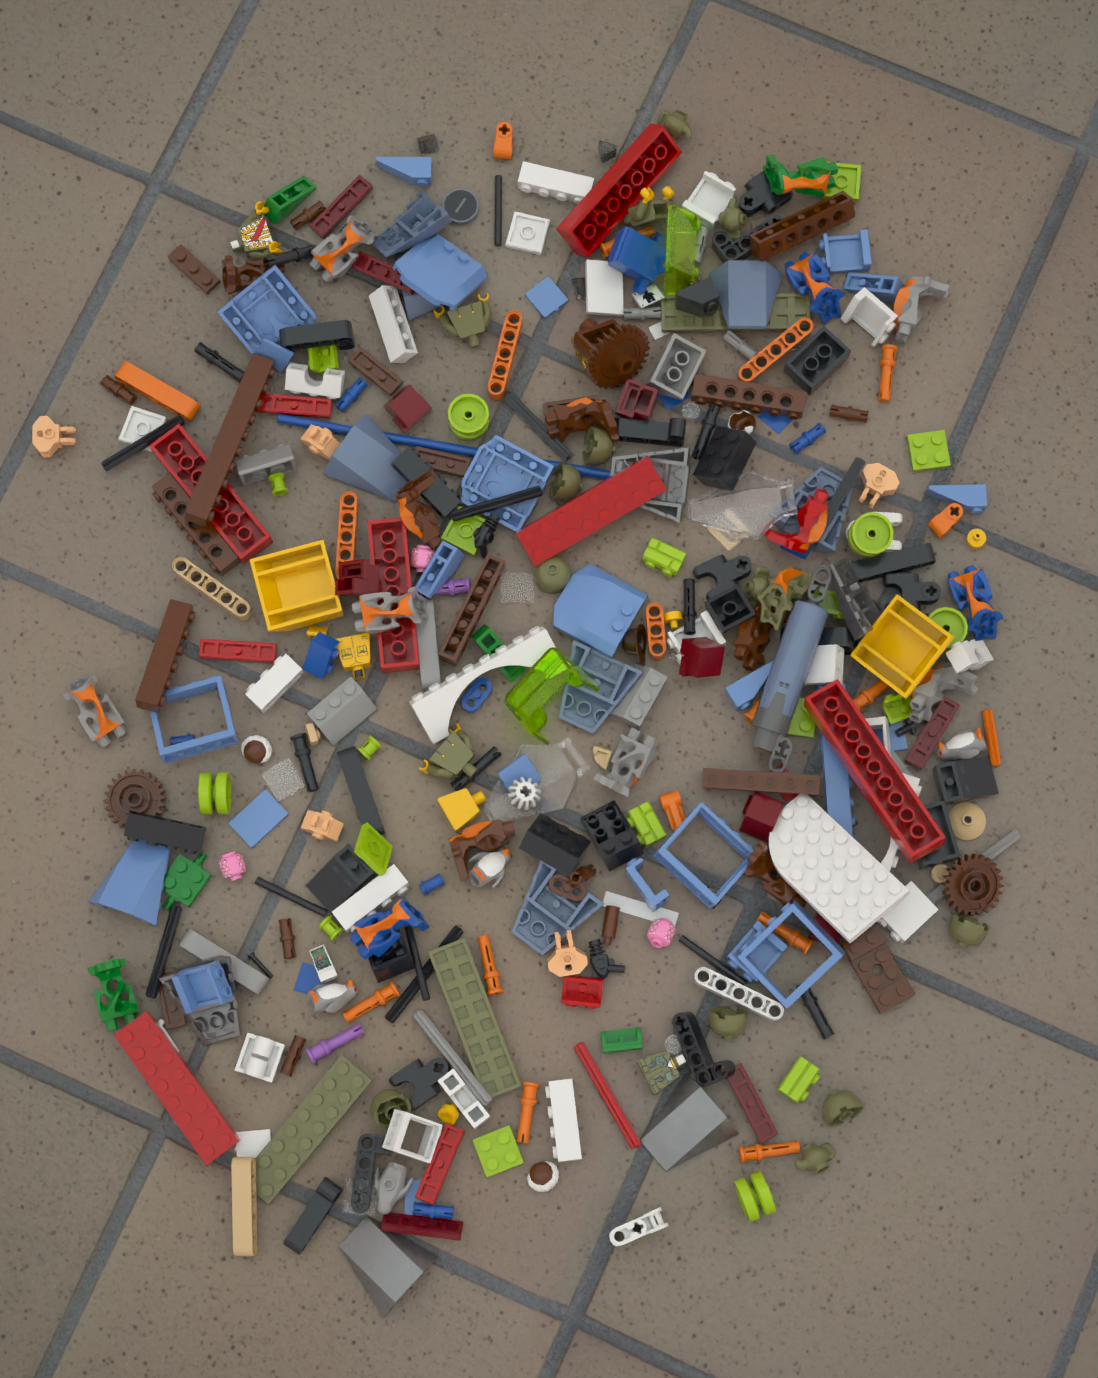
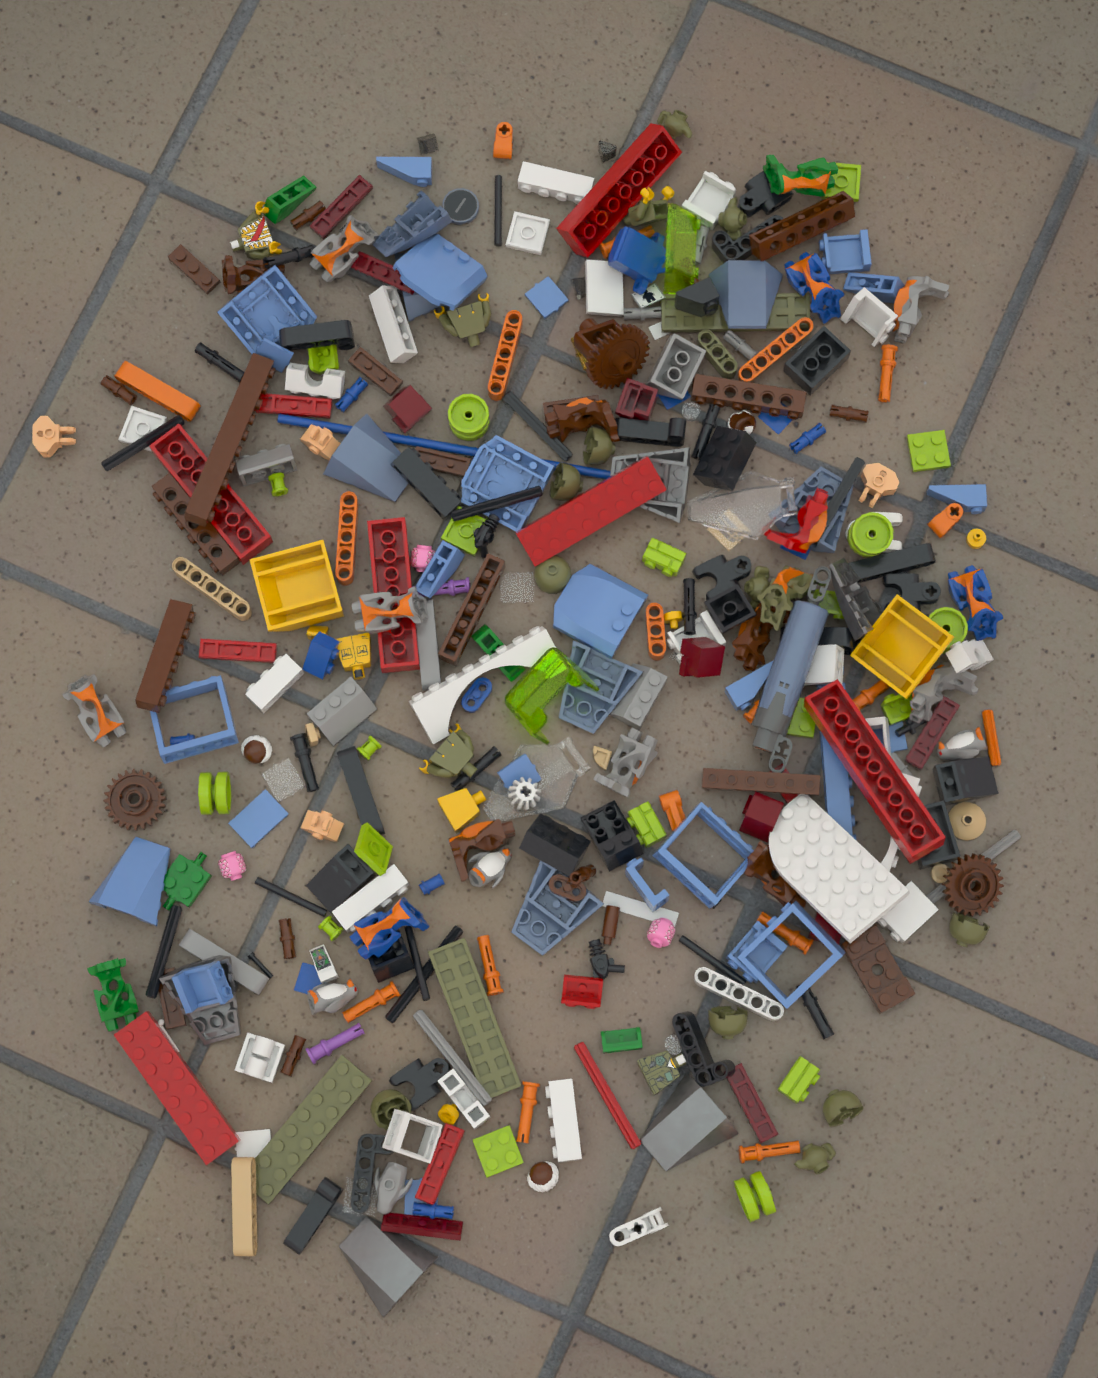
black brick [124,810,206,854] -> none
dark red plate [335,559,379,598] -> none
reddish brown hips [395,469,442,549] -> none
light nougat hinge [547,930,588,977] -> none
dark brown piece [622,624,647,666] -> none
none -> olive beam [697,329,738,379]

